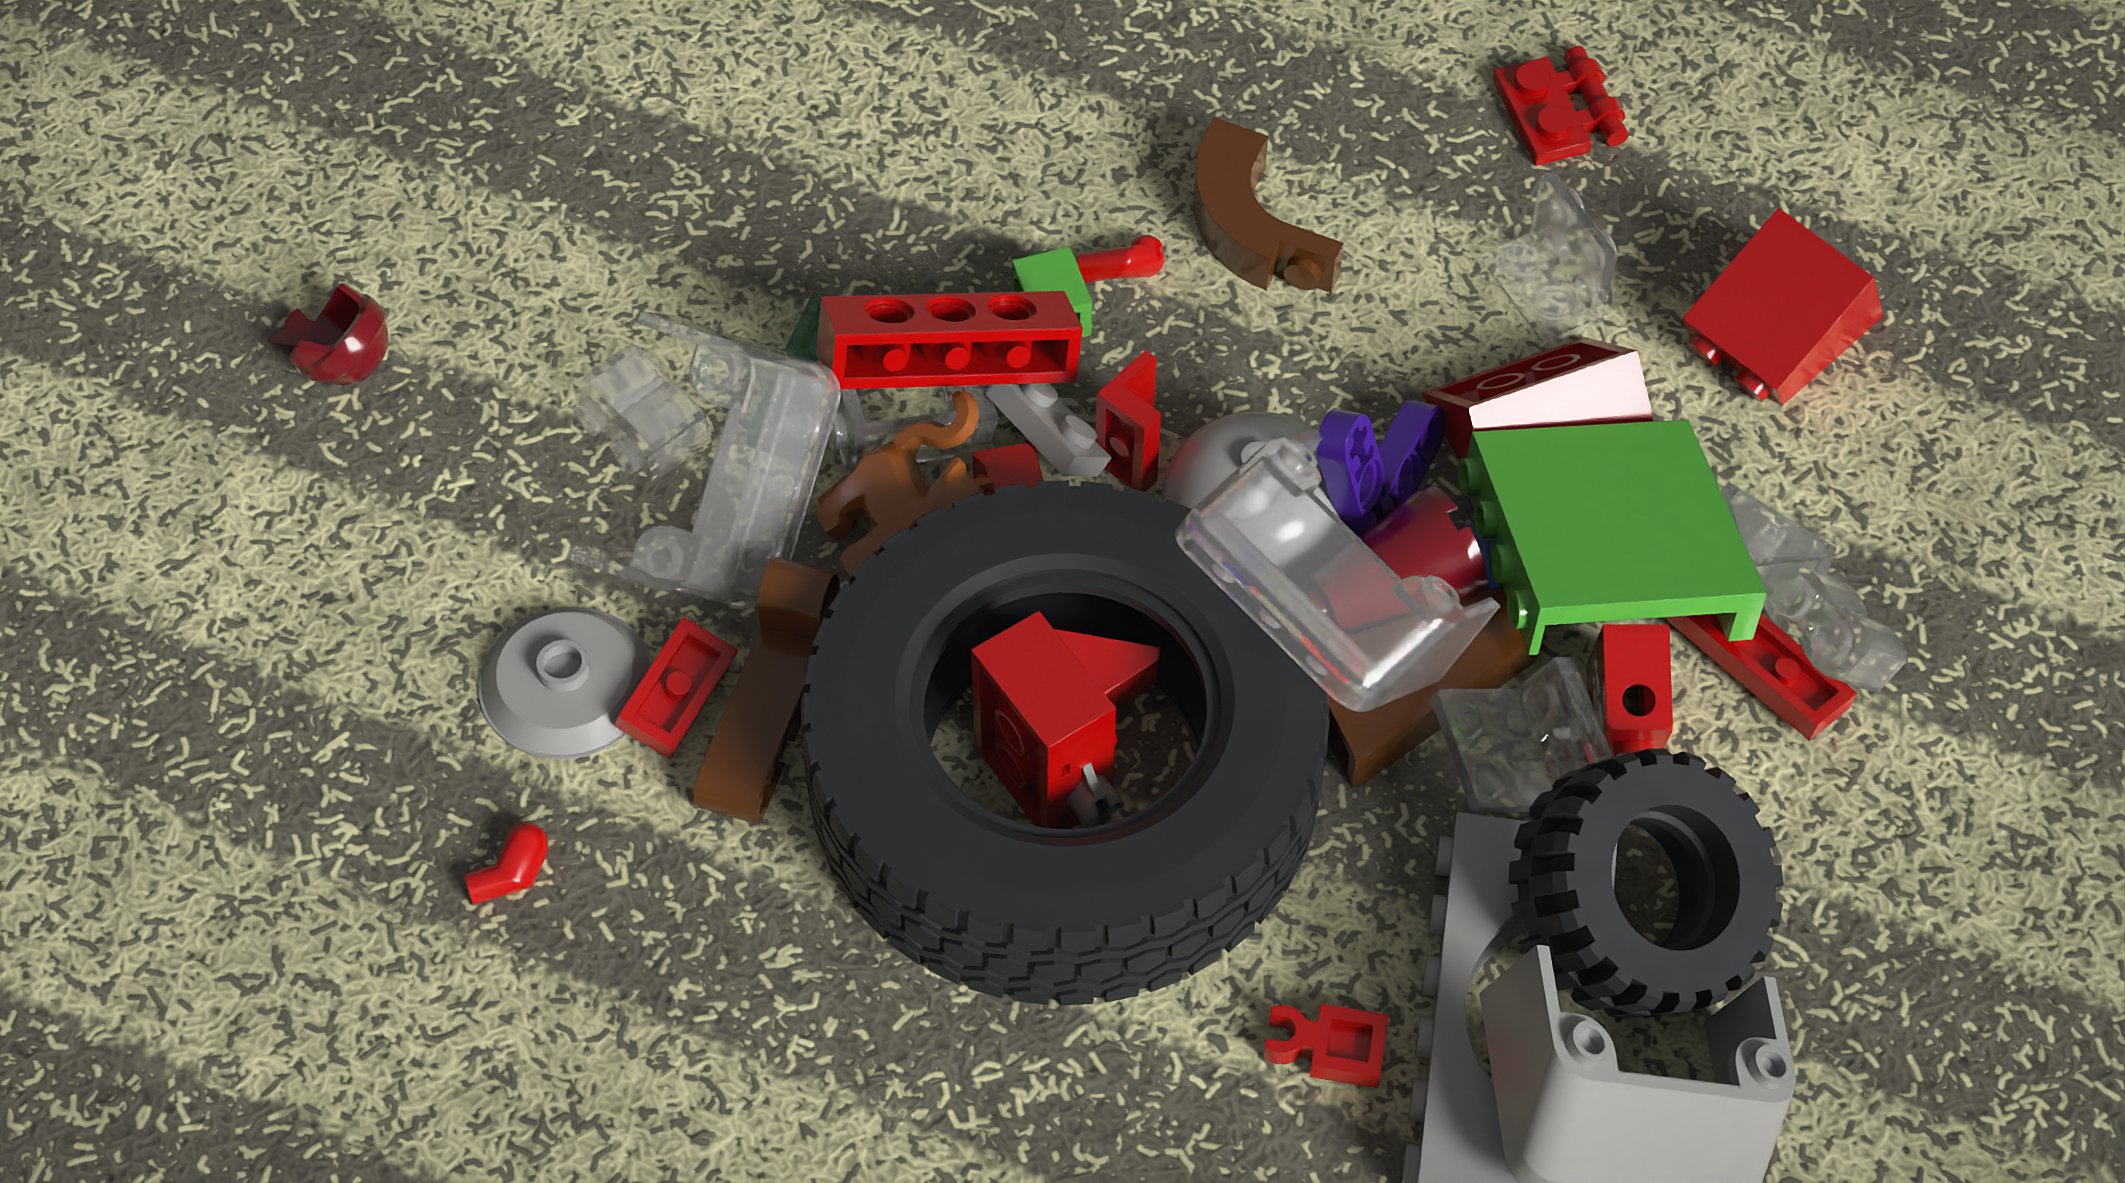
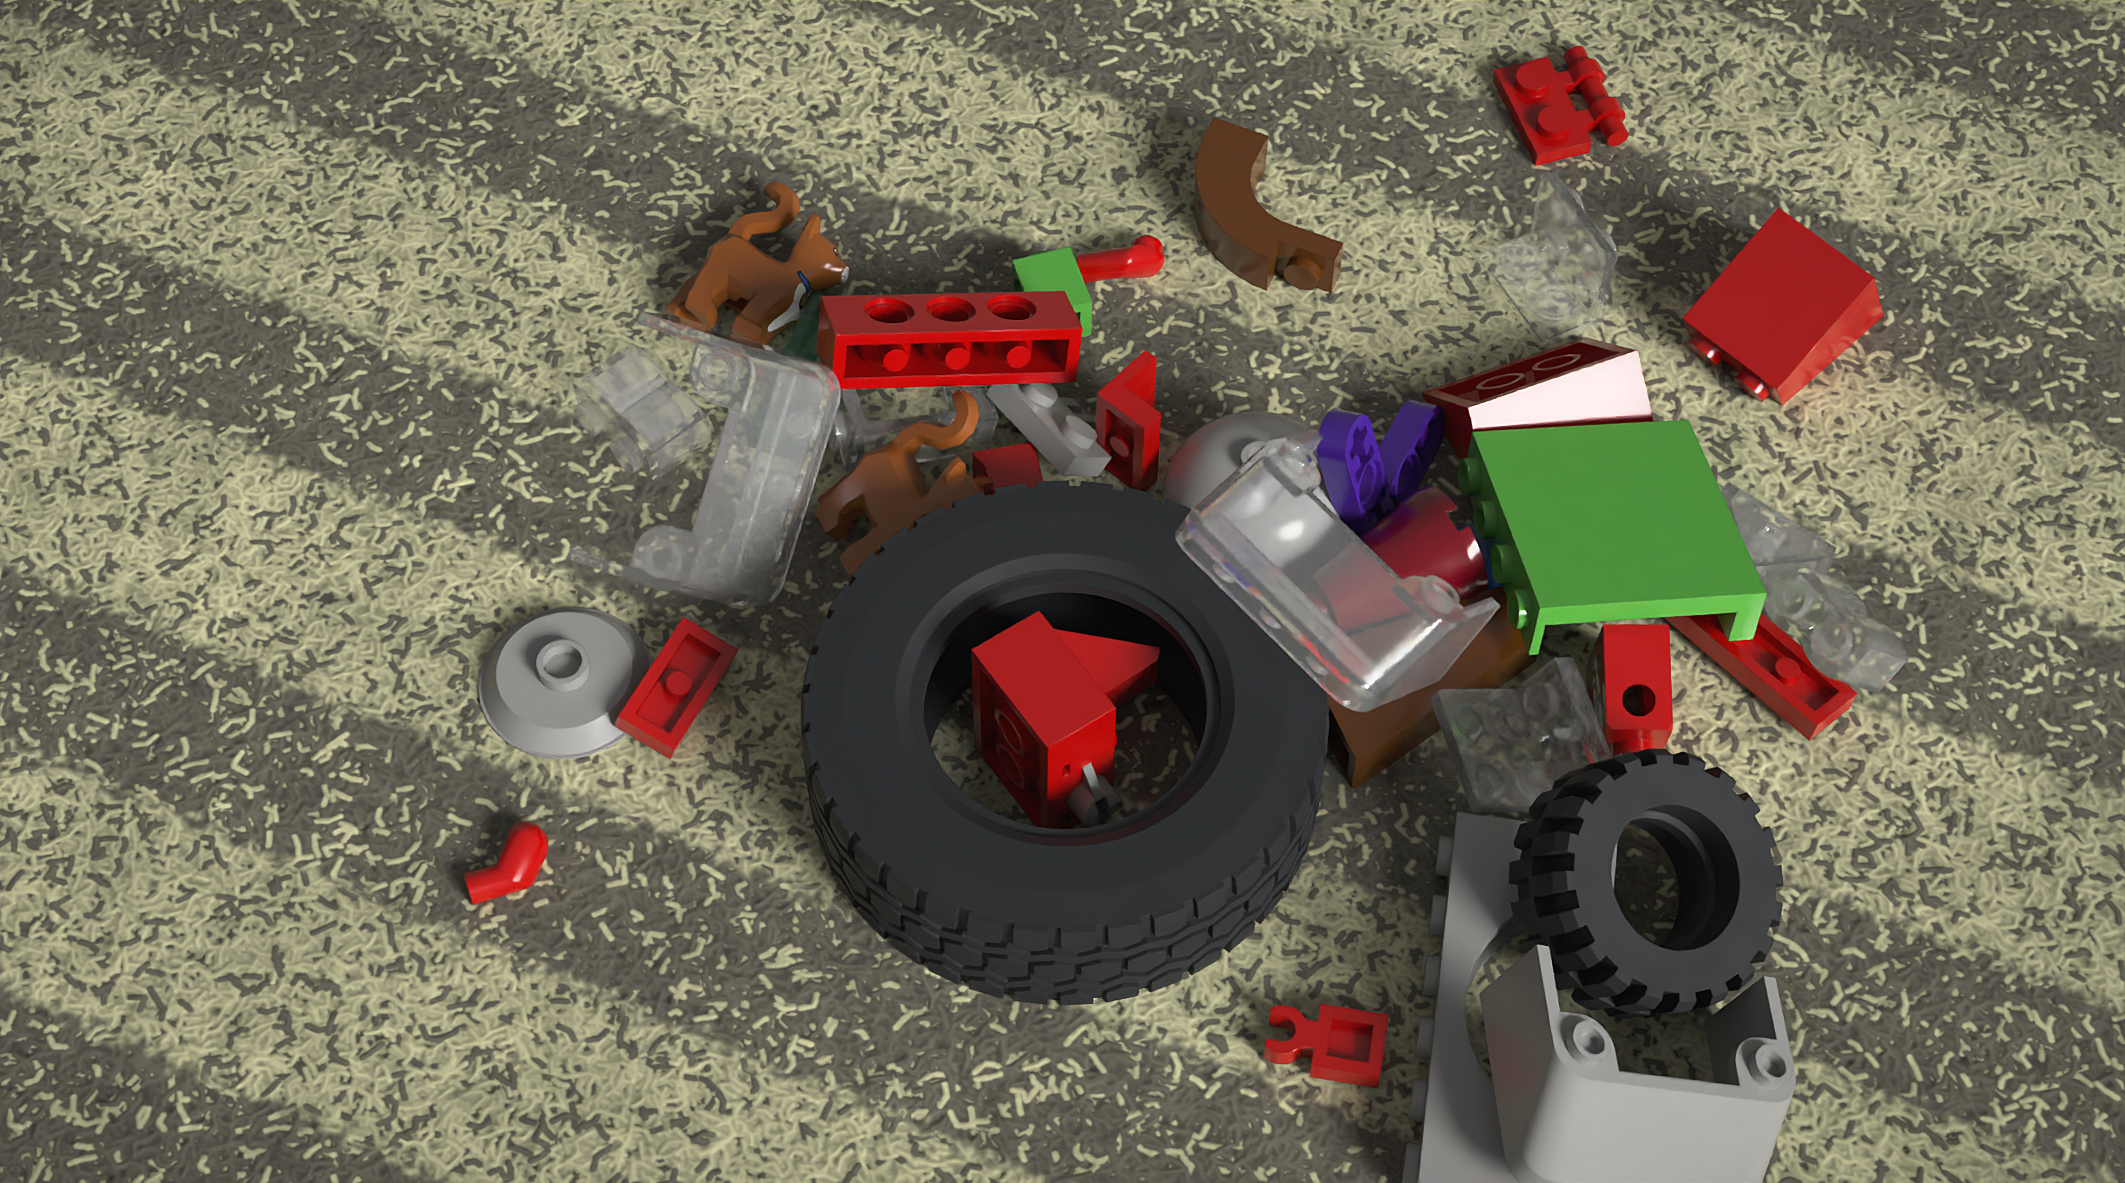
dark red hat [268,283,389,386] -> none
reddish brown beam [694,556,840,825] -> none
none -> dark orange animal [666,181,849,370]

